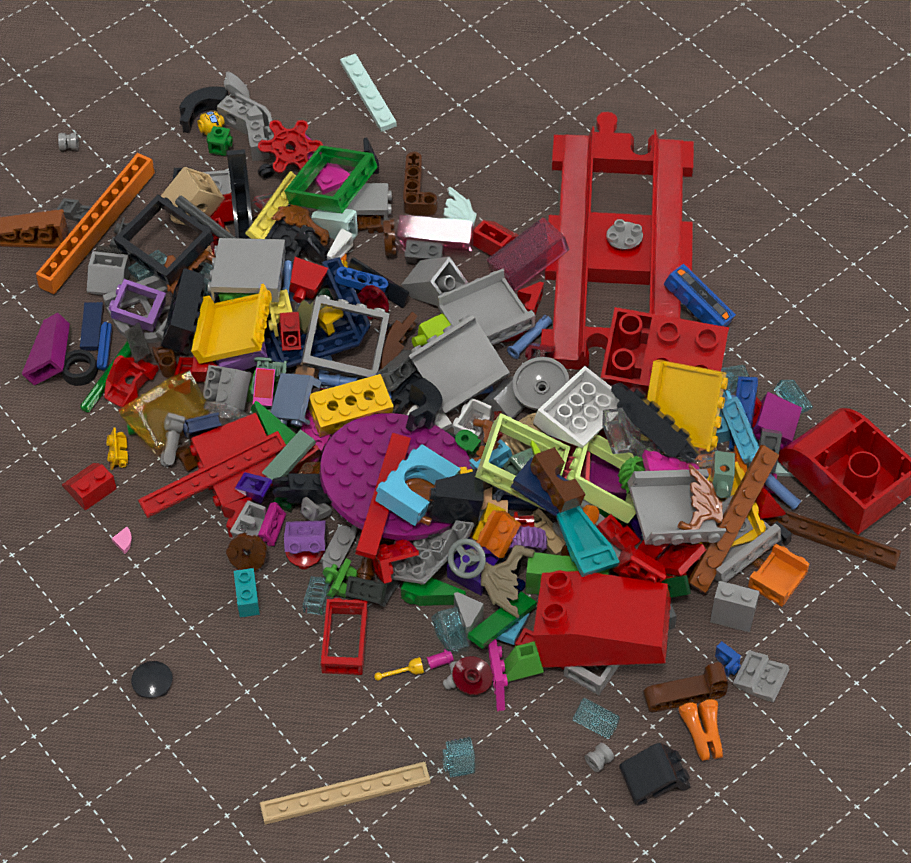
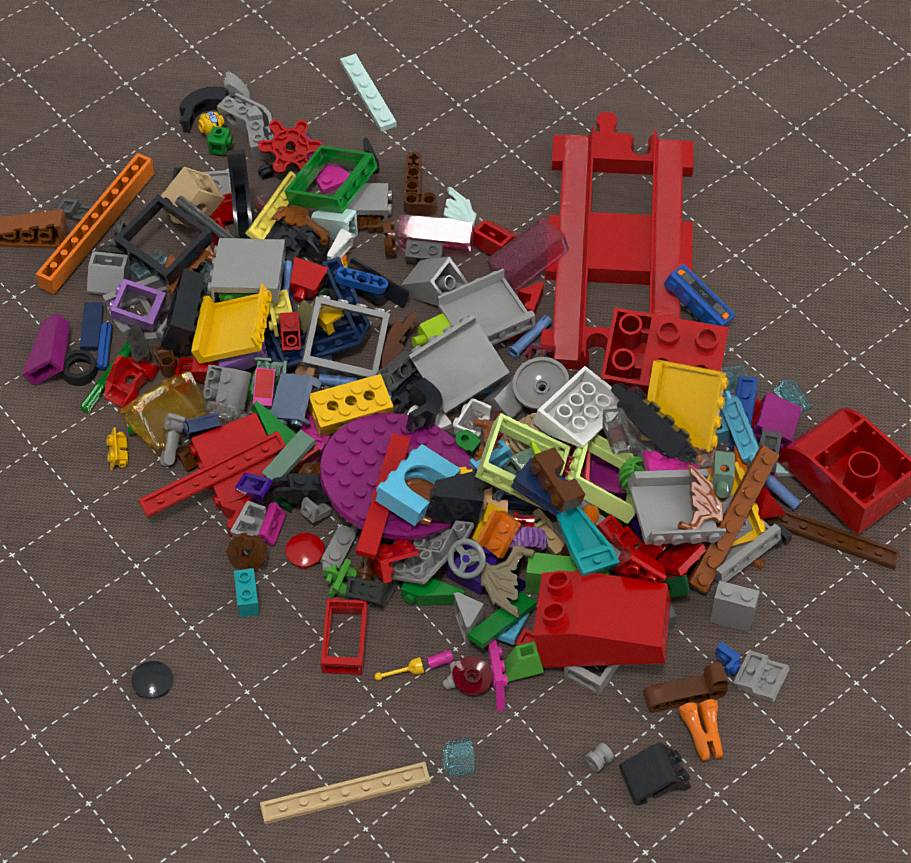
light grey wheel [58,133,79,150] -> none
red slope [62,463,117,511] -> none
bright pink tile [112,527,132,554] -> none
medium lavender plate [284,520,326,554] -> none
clear light blue slope [303,576,330,615] -> none
dark red dish [357,285,389,320] -> none
clear light blue slope [431,607,468,651] -> none
clear light blue slope [573,698,620,739] -> none
light grey dish [607,219,643,249] -> none
orange panel [748,544,809,607] -> none

